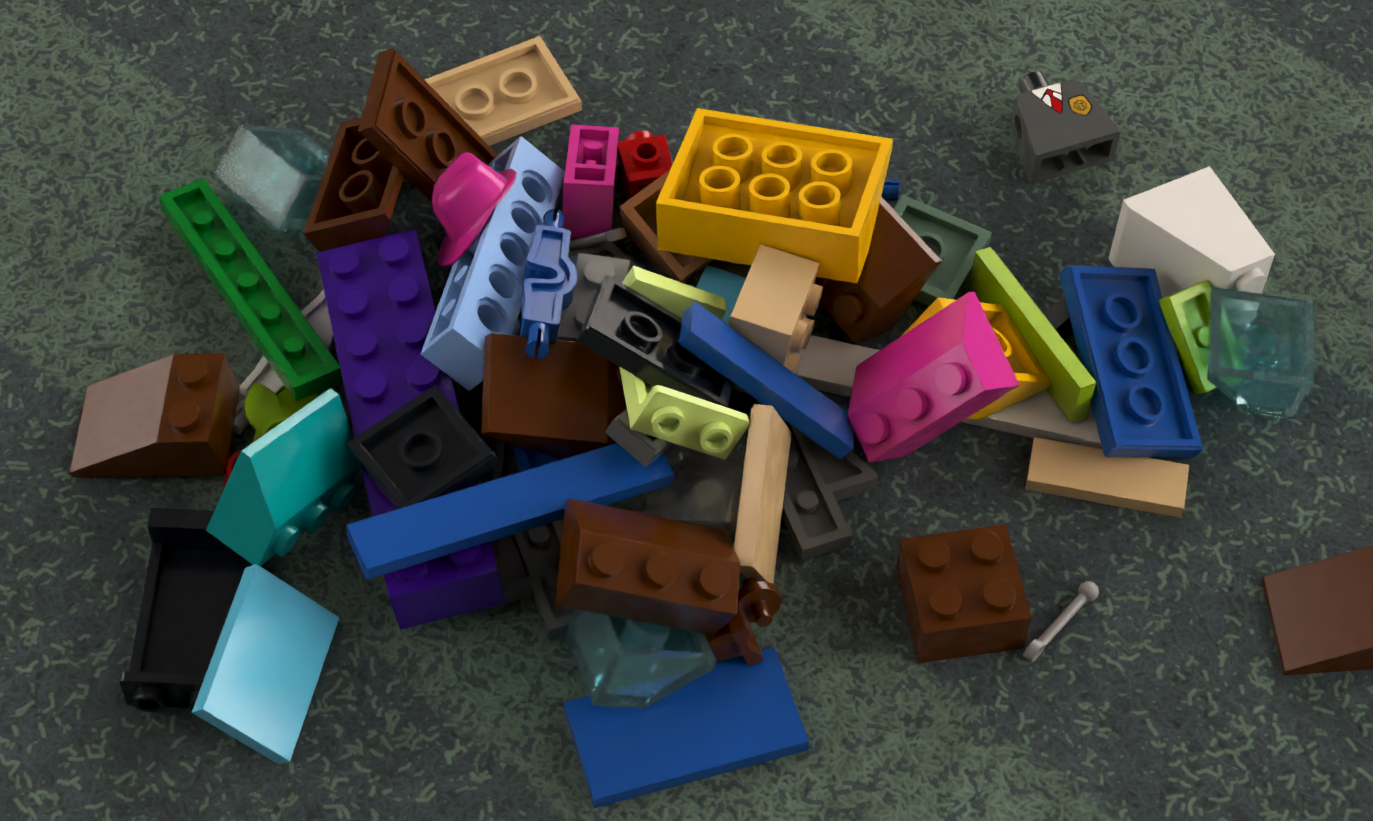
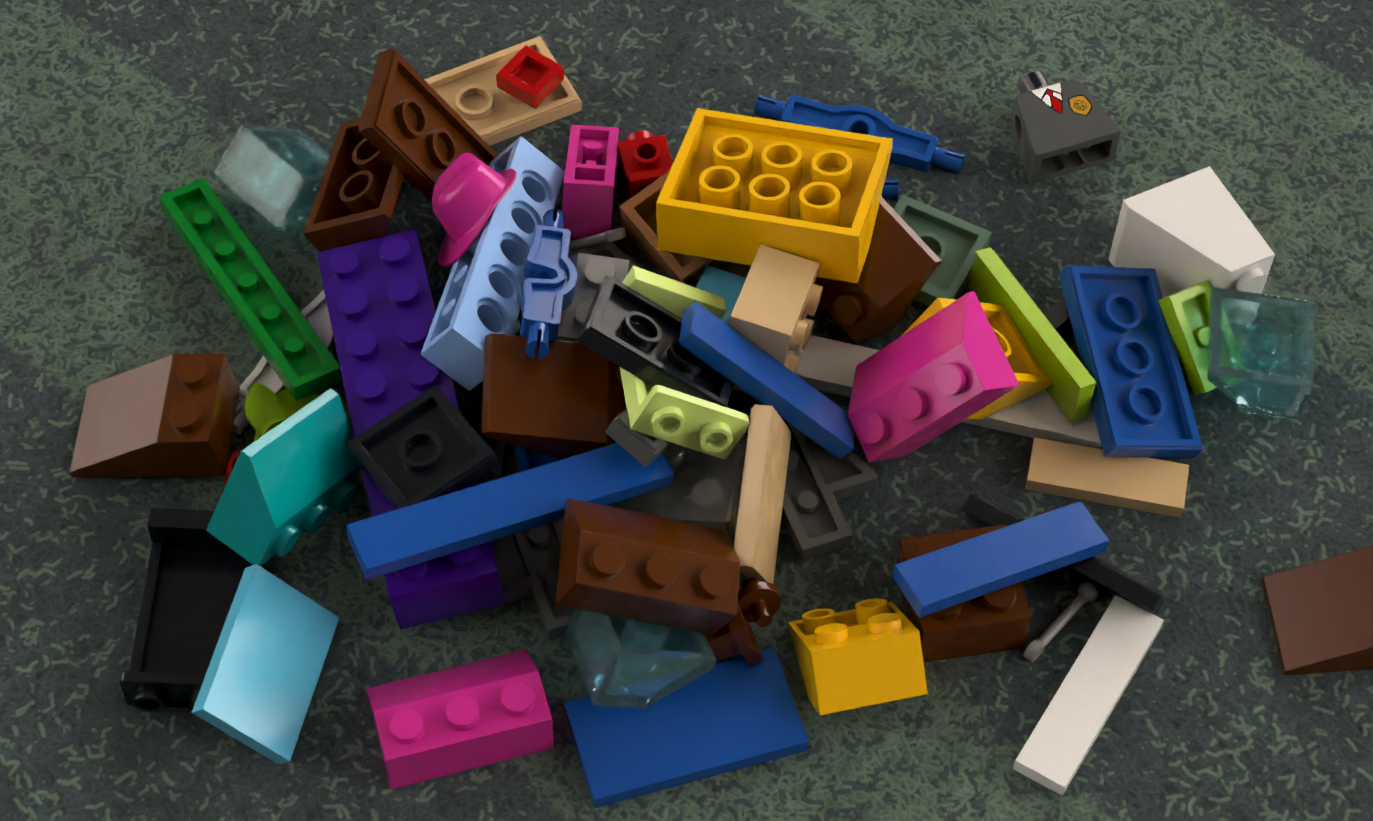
none -> dark pink slope [366,649,554,789]
none -> red plate [496,45,564,109]
none -> blue piece [754,94,965,174]
none -> yellow slope [788,598,928,716]
none -> blue tile [892,501,1109,618]
none -> black tile [961,492,1165,615]
none -> white tile [1013,595,1164,796]

